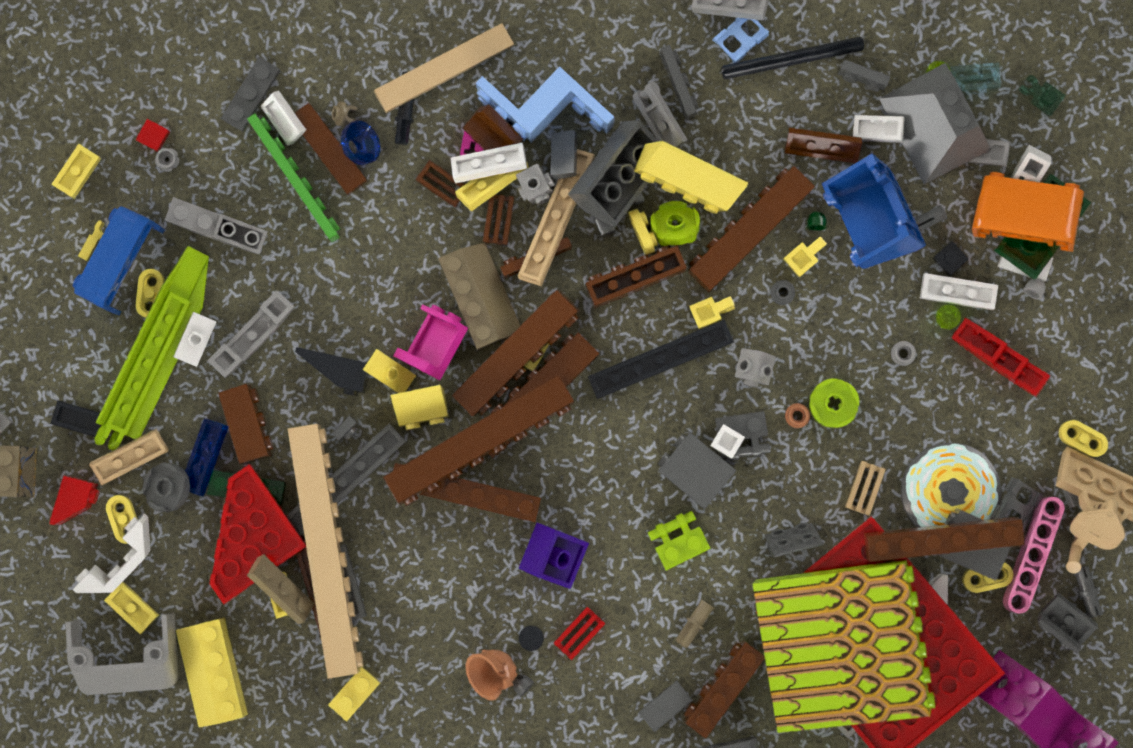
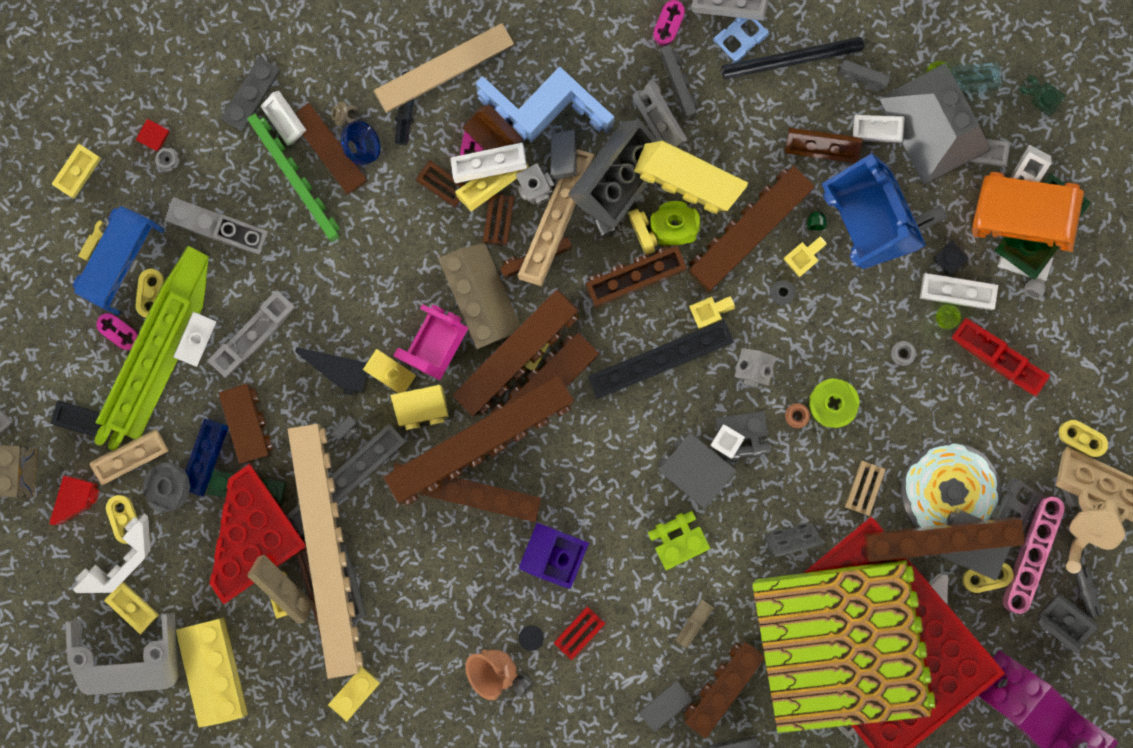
none -> dark pink beam [96,313,138,351]
none -> dark pink beam [653,0,685,46]

